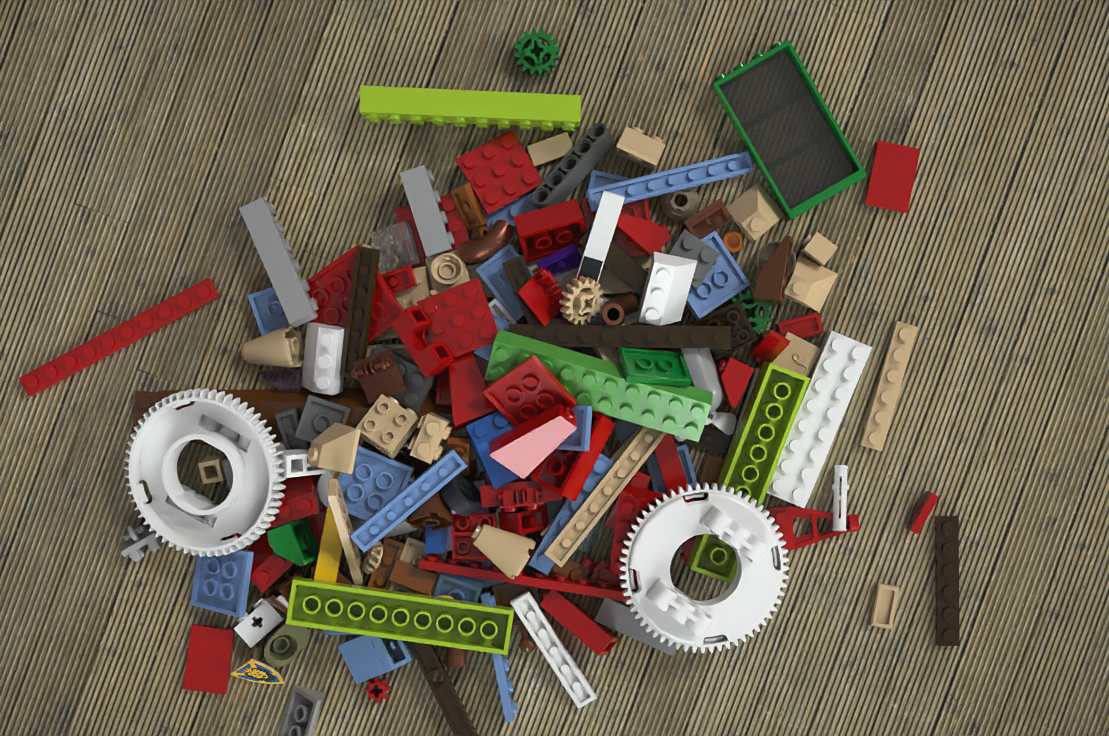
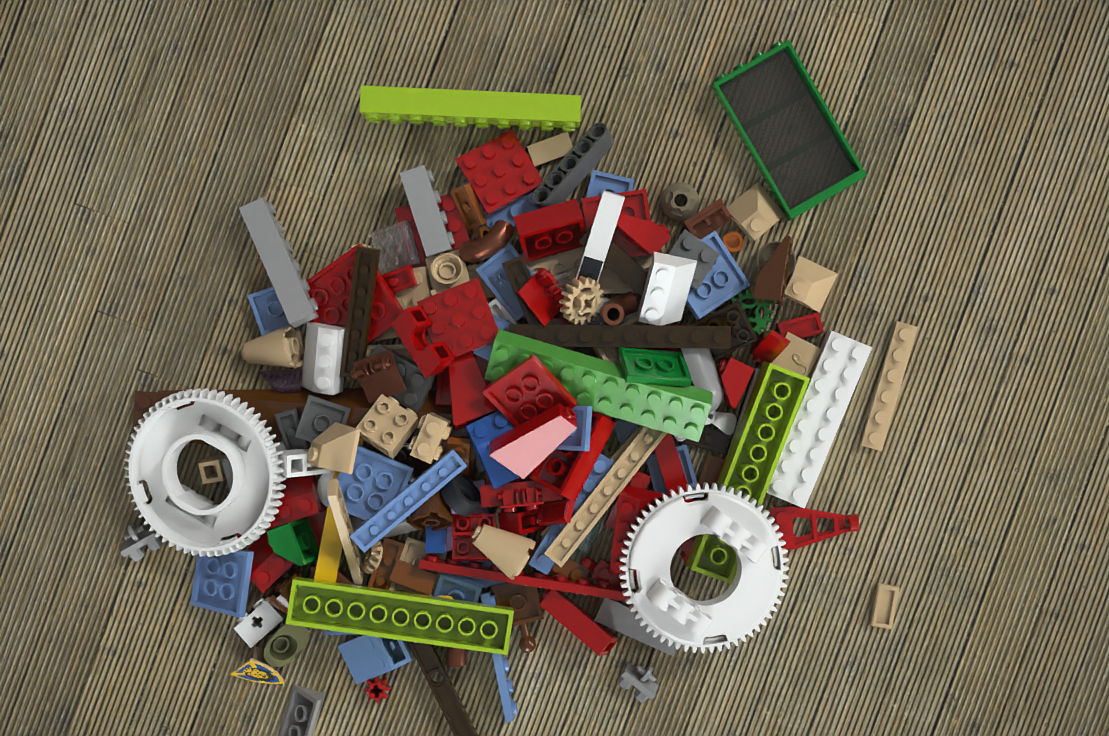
red plate [19,278,220,397] -> none
red tile [183,624,236,695] -> none
white tile [510,590,597,709] -> none
green gear [514,28,560,77] -> none
dark purple plate [536,243,582,278] -> none
medium blue tile [586,150,754,212] -> none
tan slope [615,126,666,171] -> none
tan brick [800,232,838,266] -> none
white pin [832,465,849,531] -> none
red tile [864,140,921,213] -> none
red tile [906,491,939,534] -> none
dark brown plate [935,515,960,646] -> none
none -> red tile [536,499,575,526]
none -> light grey hips [618,662,659,703]

